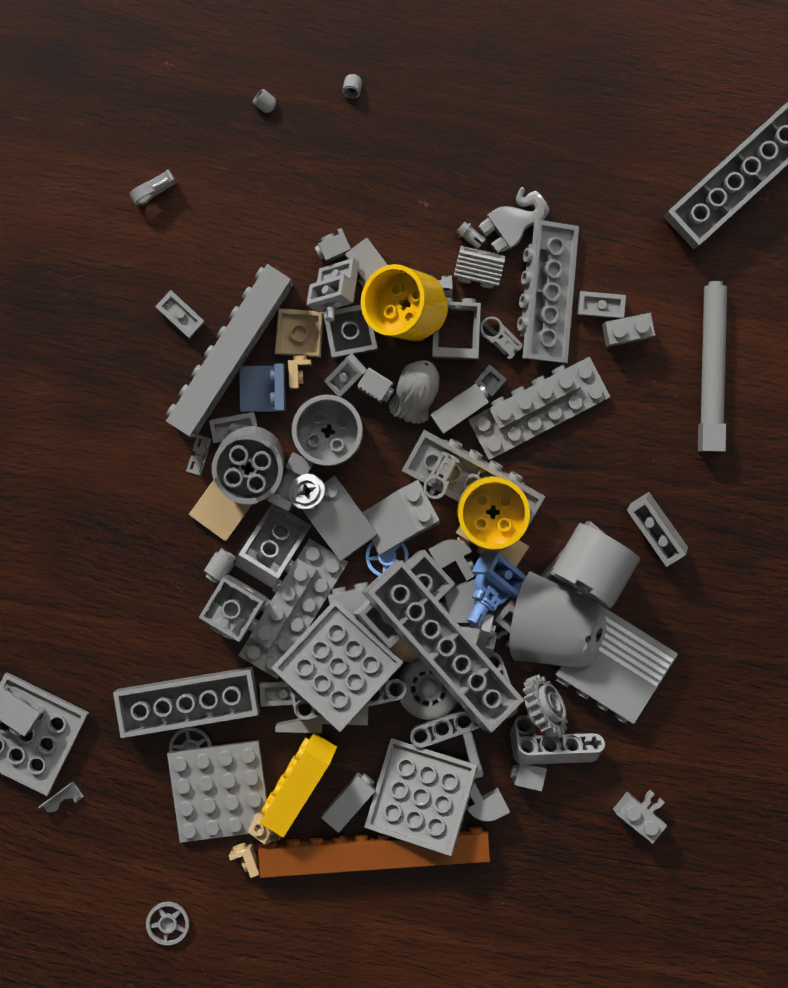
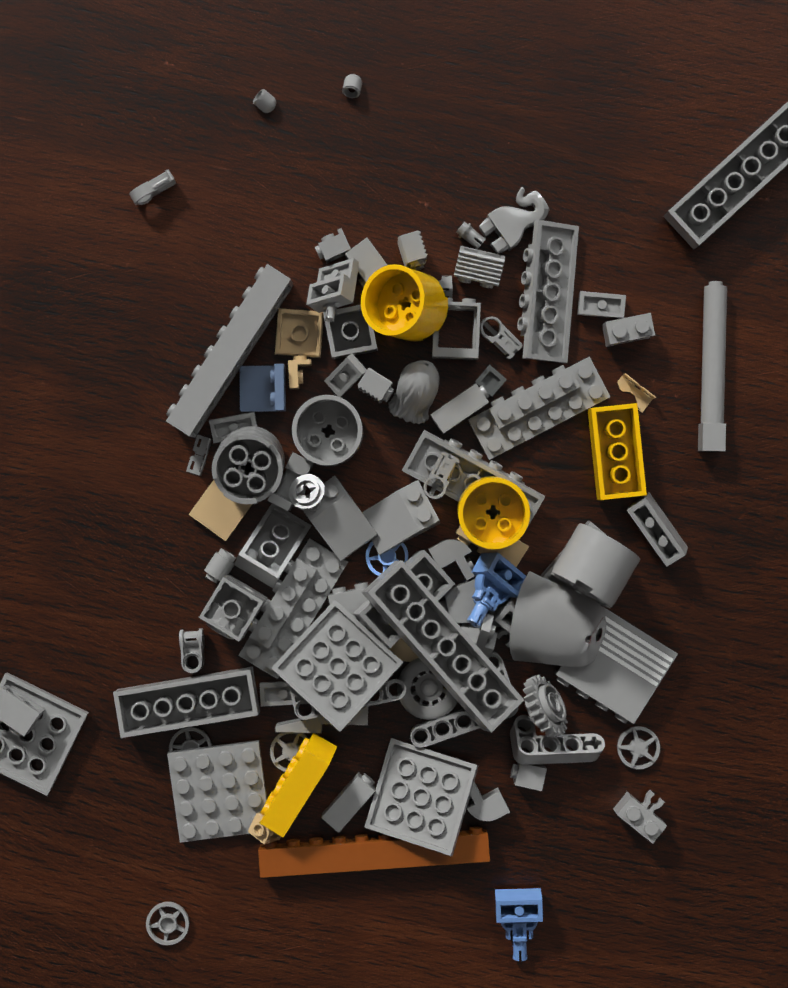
light grey piece [38,781,84,812] -> none
light grey plate [155,290,205,338] -> none
tan bracket [229,843,260,878] -> none
light grey tile [462,731,483,778] -> none
none -> light grey piece [179,628,205,673]
none -> light grey wheel [270,732,309,772]
none -> light grey brick [398,231,428,271]
none -> medium blue brick [495,888,543,961]
none -> yellow brick [588,403,647,500]
none -> tan piece [617,373,656,413]
none -> light grey wheel [617,726,660,769]

